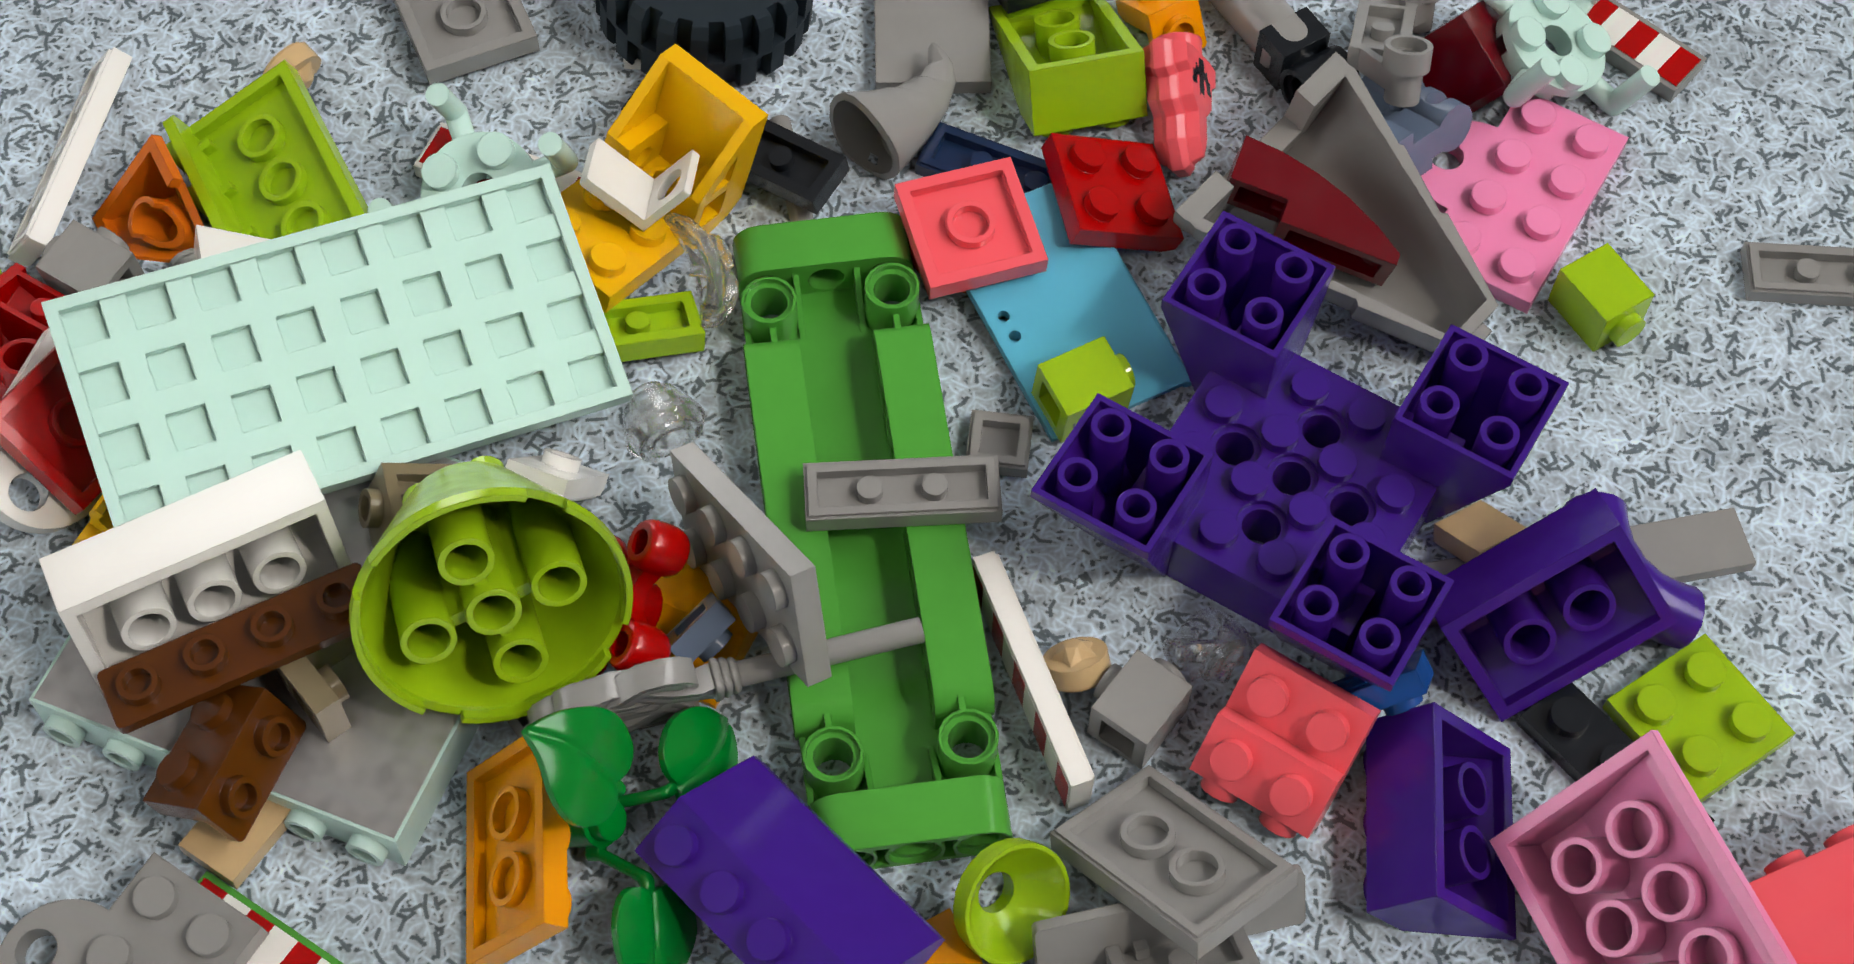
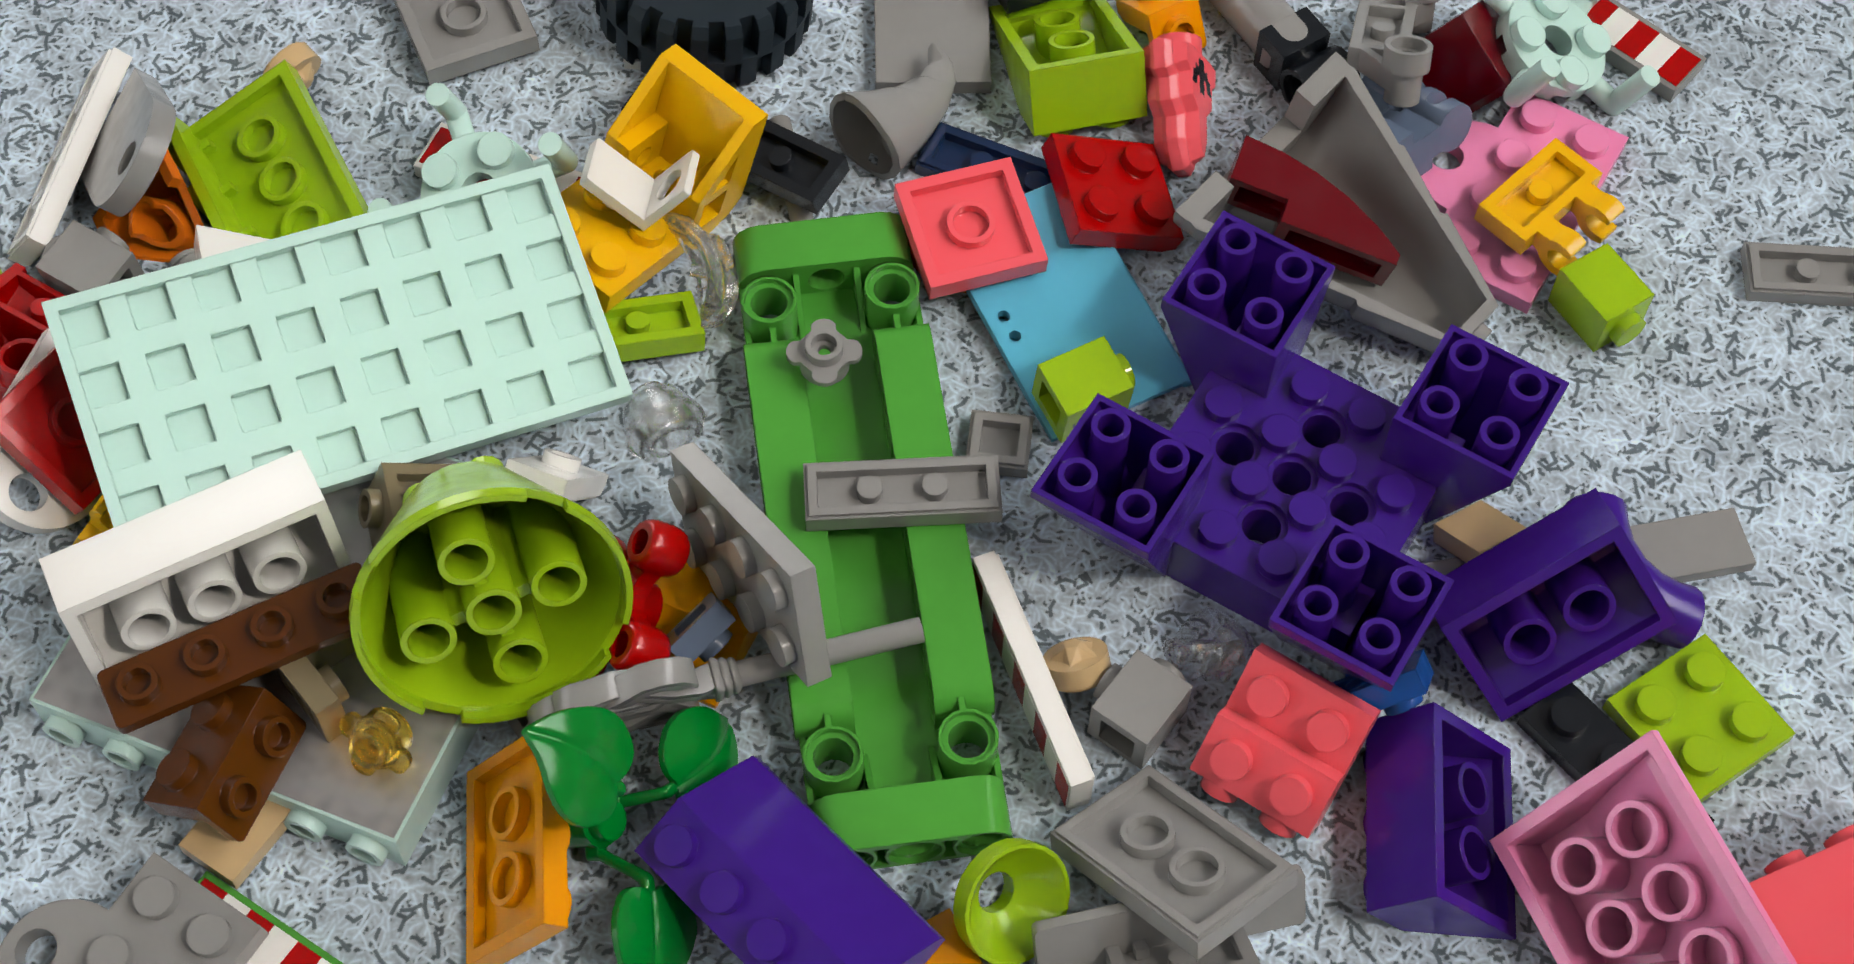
none -> light grey tile [80,68,176,217]
none -> clear yellow plate [339,707,413,776]
none -> light grey plate [786,319,862,387]
none -> yellow plate [1474,138,1625,276]

